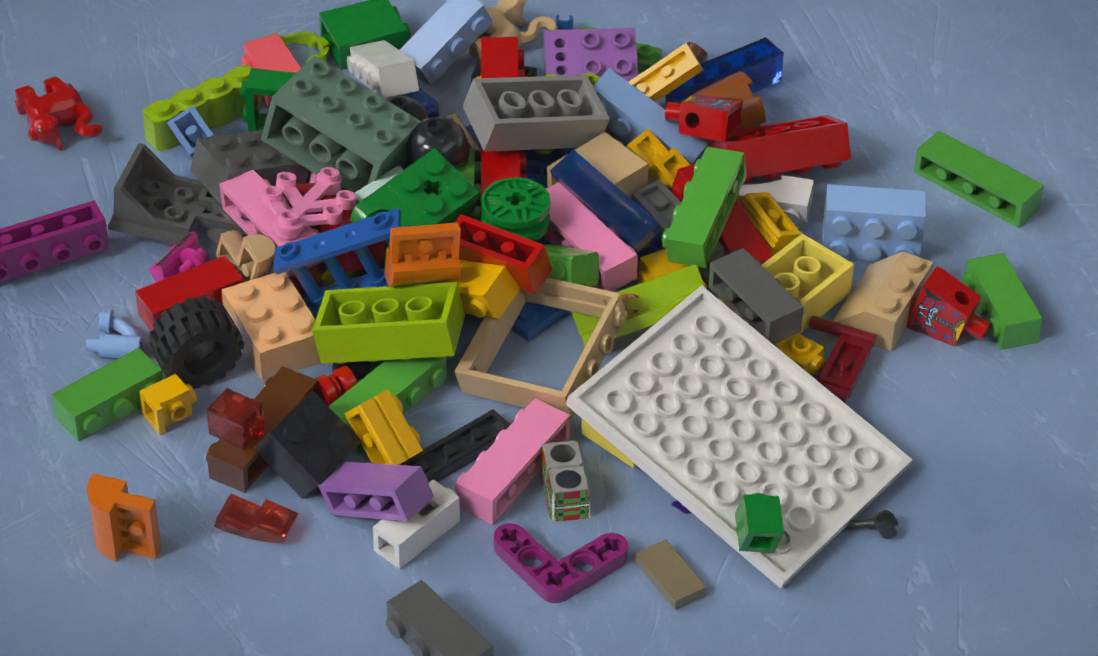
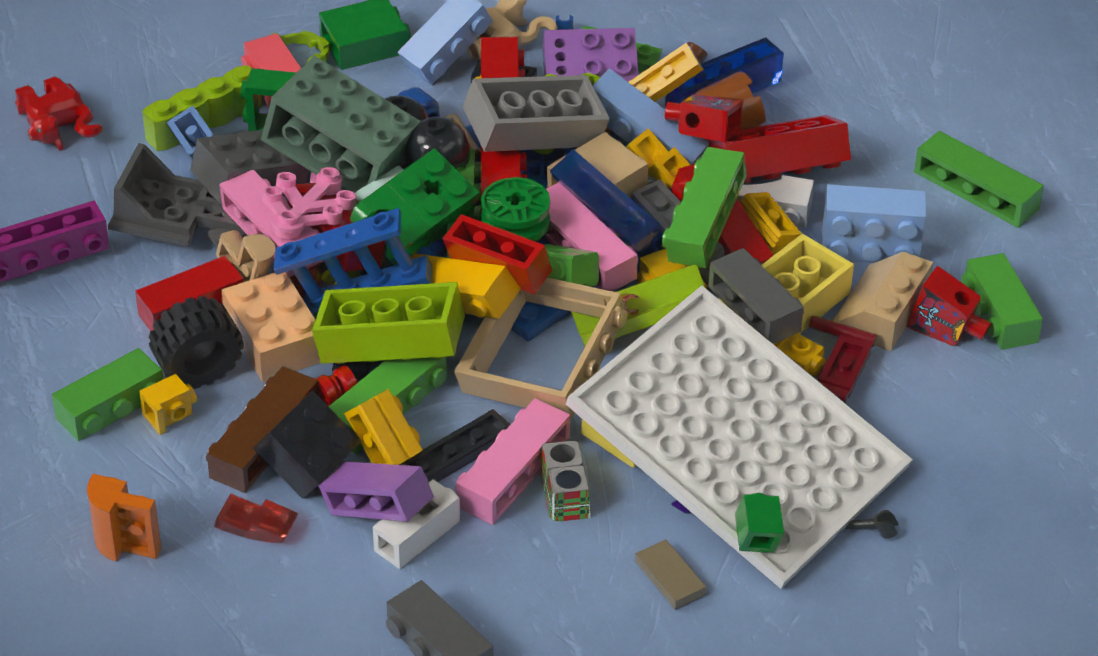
light blue plant [86,309,143,358] -> none
dark pink hips [149,232,211,282] -> none
clear red brick [206,388,265,450] -> none
white brick [347,40,419,98] -> none
orange brick [385,223,462,286] -> none
magenta beam [494,523,628,603] -> none

